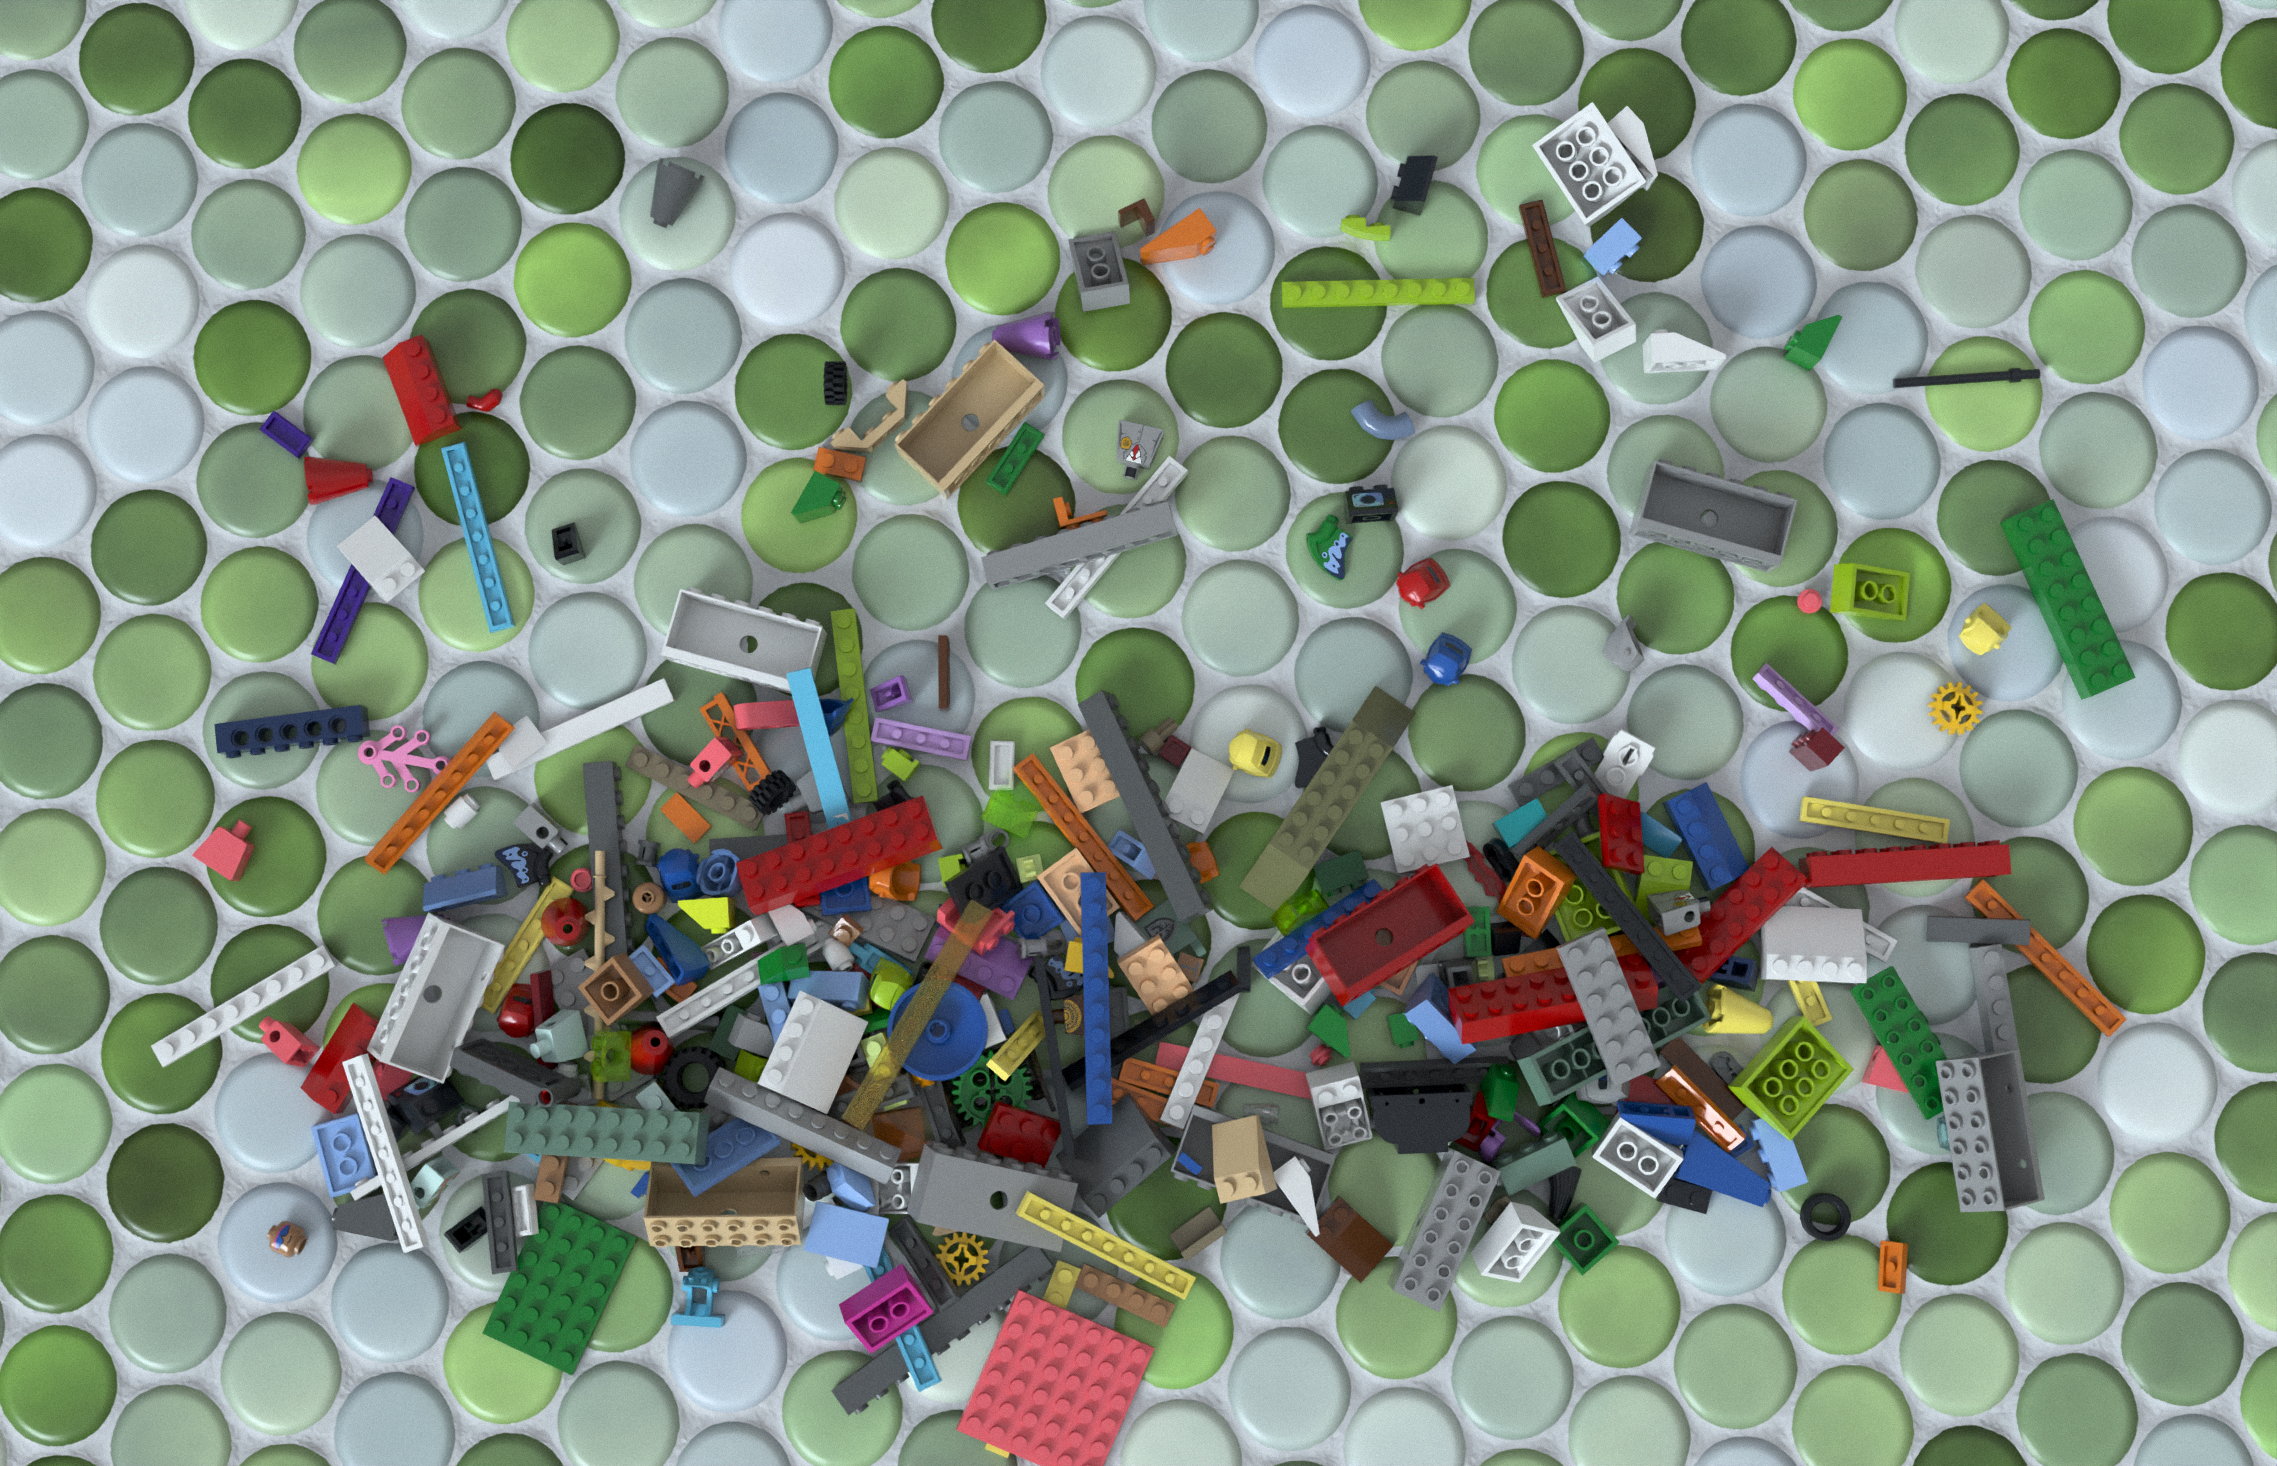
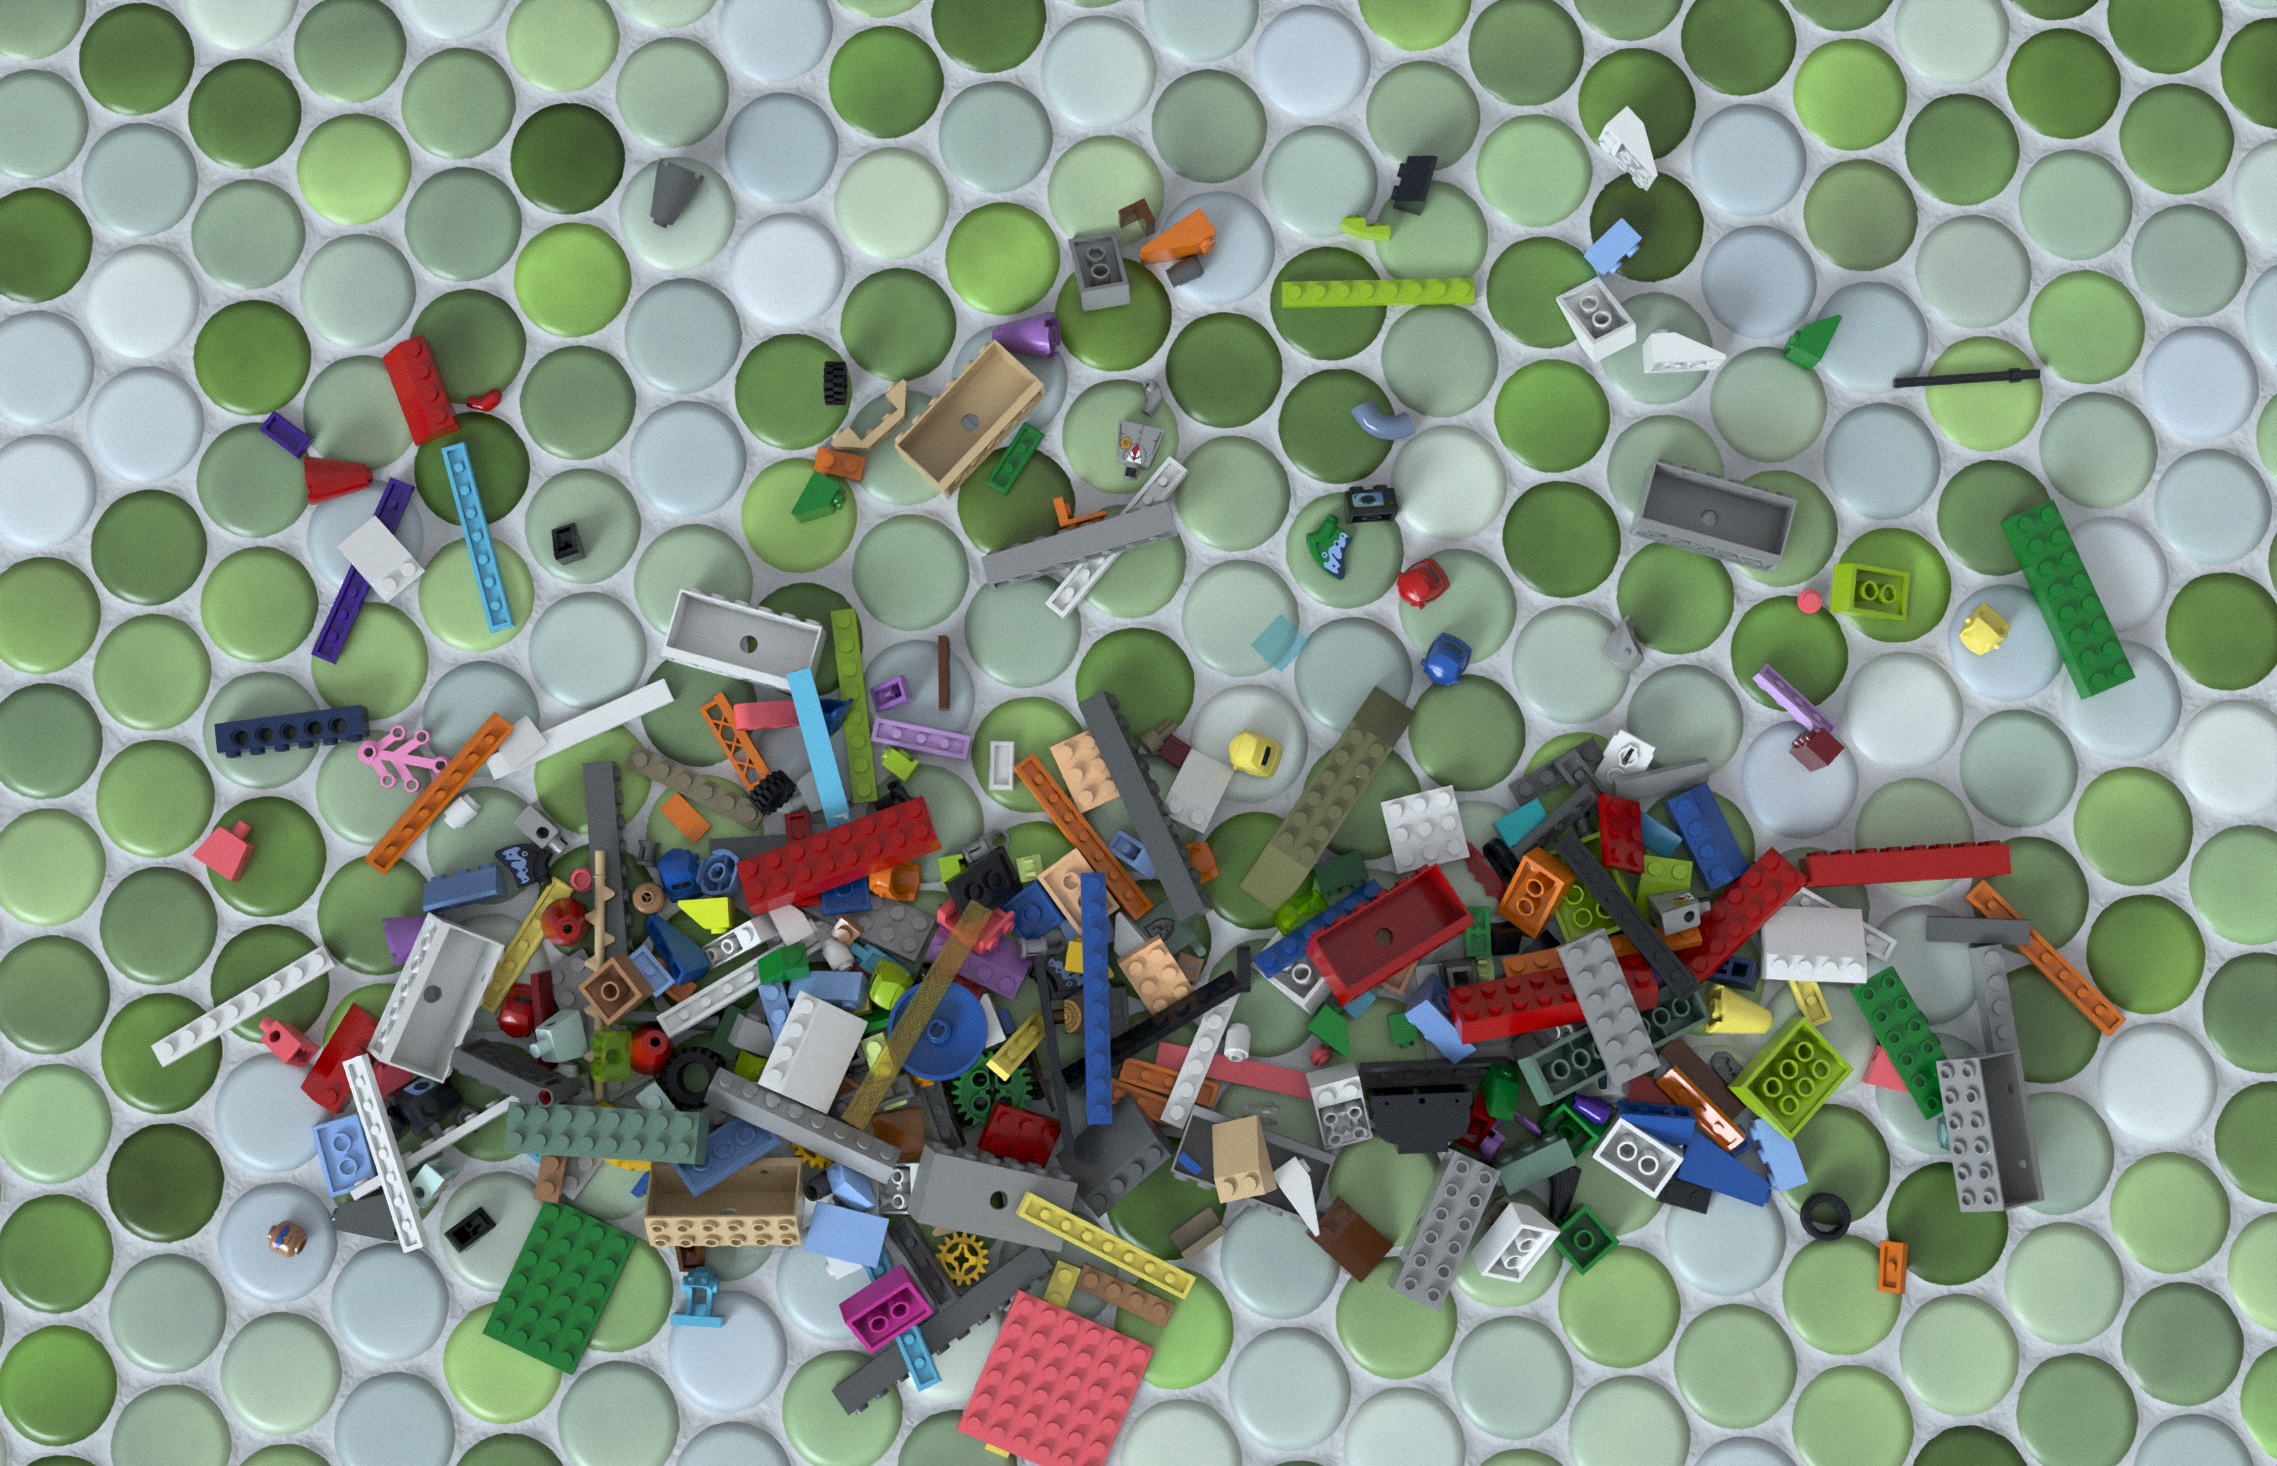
dark grey plate [482,1171,519,1274] -> none
white plate [511,1184,539,1237] -> none
coral torso [687,737,744,789] -> none
clear neon green brick [981,790,1038,840] -> none
black arm [1295,726,1334,788] -> none
reddish brown tile [1518,199,1566,298] -> none
white slope [1532,102,1647,227] -> none
light yellow plate [1799,796,1950,844] -> none
yellow gear [1927,682,1983,735] -> none
none -> light grey arm [1141,379,1163,417]
none -> dark grey piece [1165,255,1204,288]
none -> white brick [1224,1023,1251,1062]
none -> clear light blue piece [1251,615,1310,673]
none -> dark purple cone [1572,1093,1611,1124]
none -> light grey tile [1613,757,1709,800]

